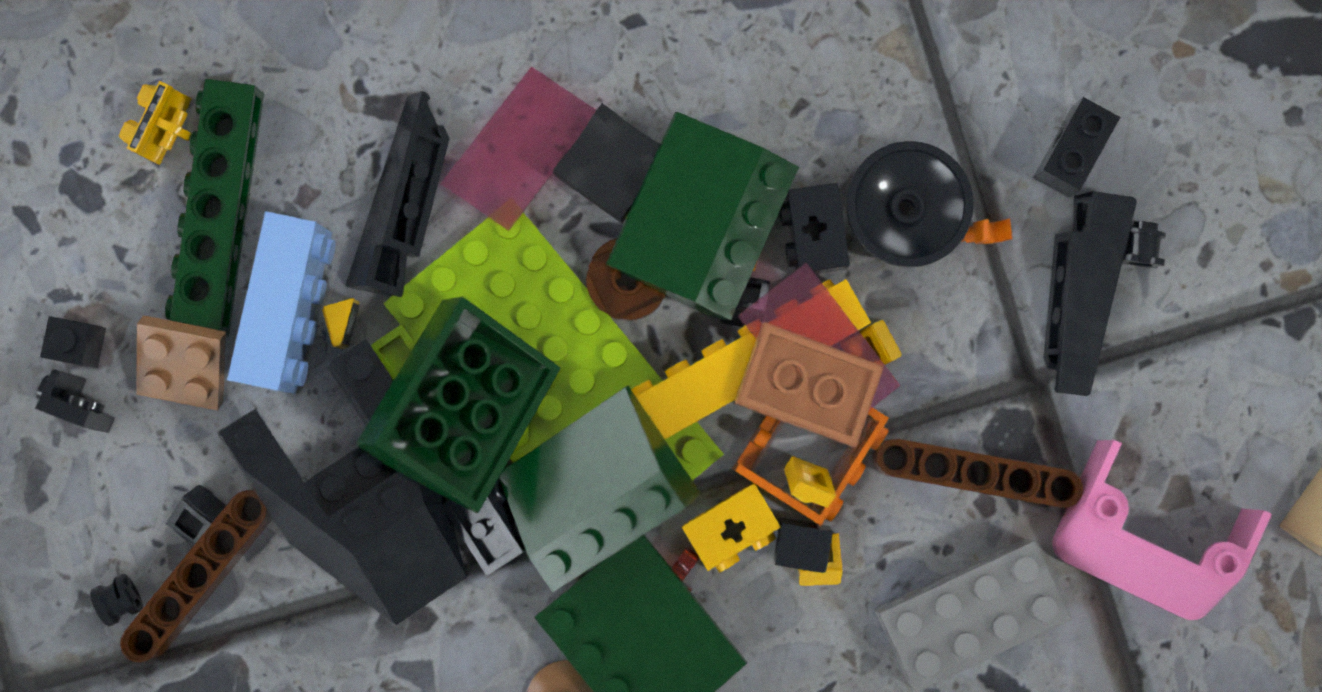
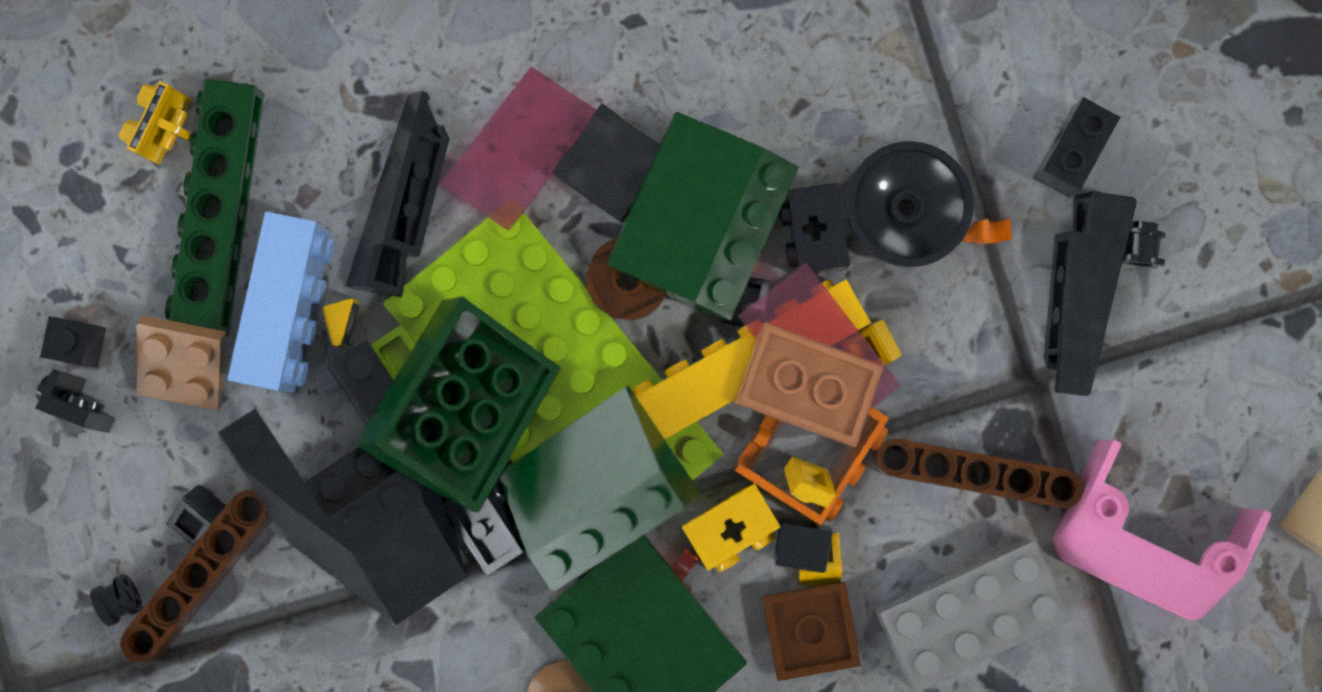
none -> reddish brown plate [762,581,861,681]

